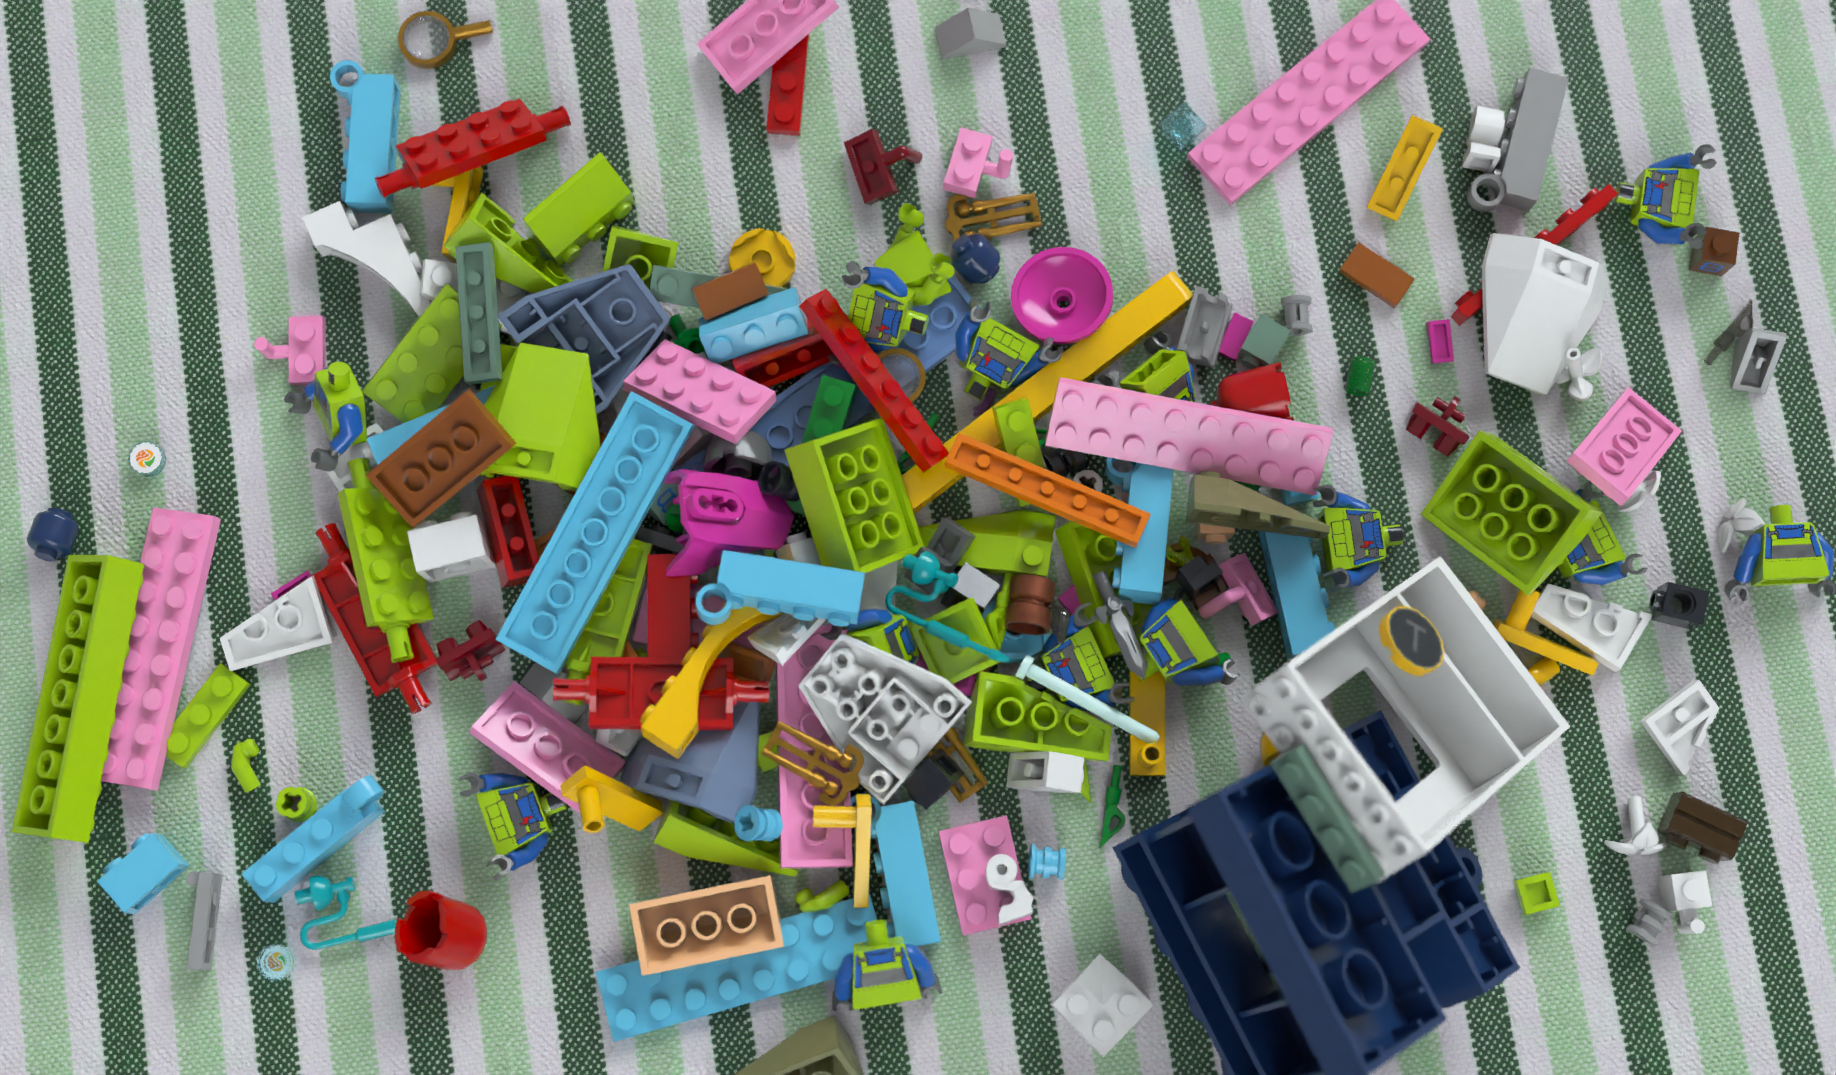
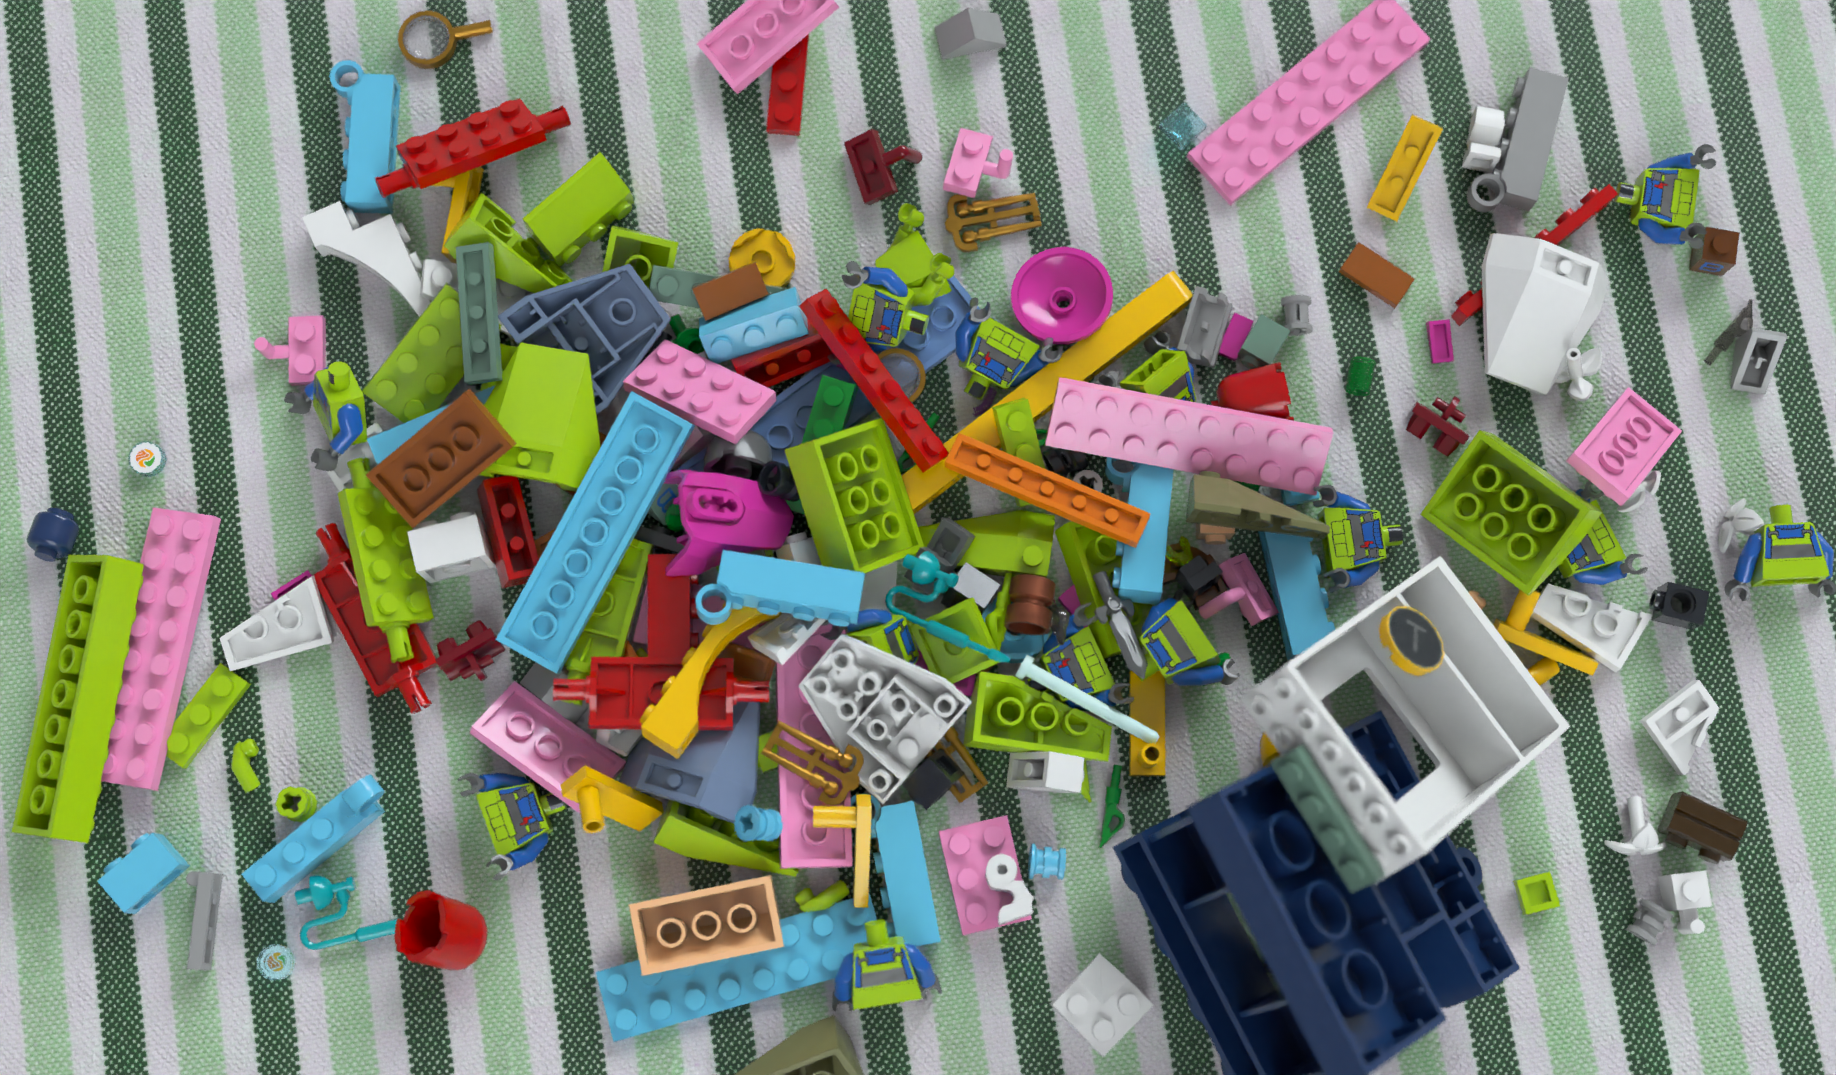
dark blue head [950,233,1000,284] -> none

